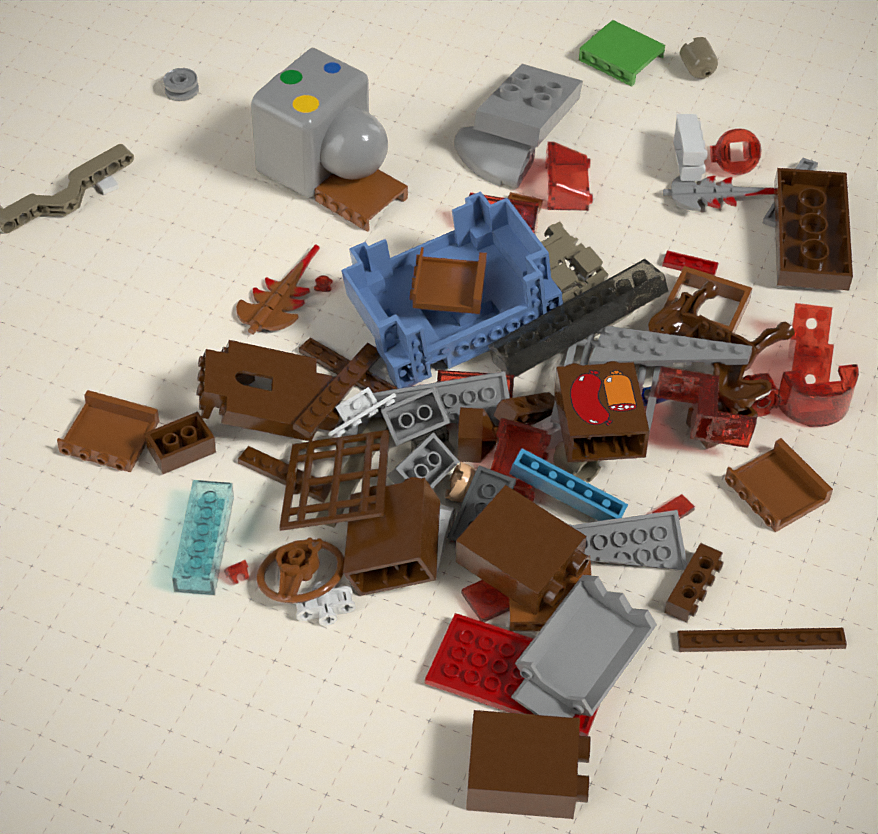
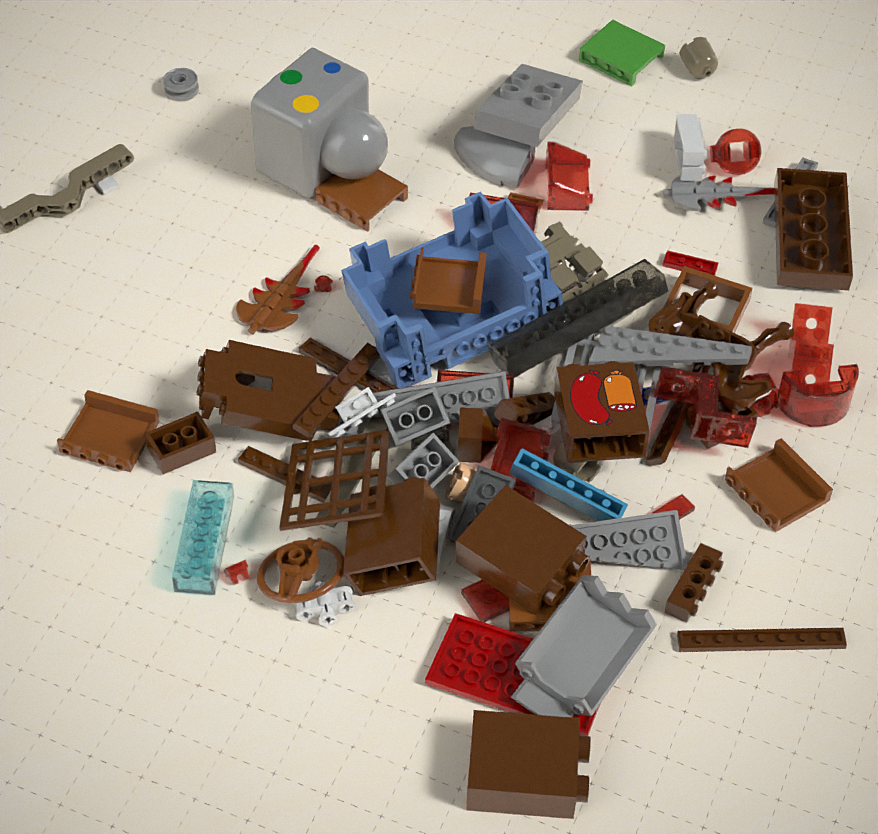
none -> reddish brown plate [645,362,711,466]

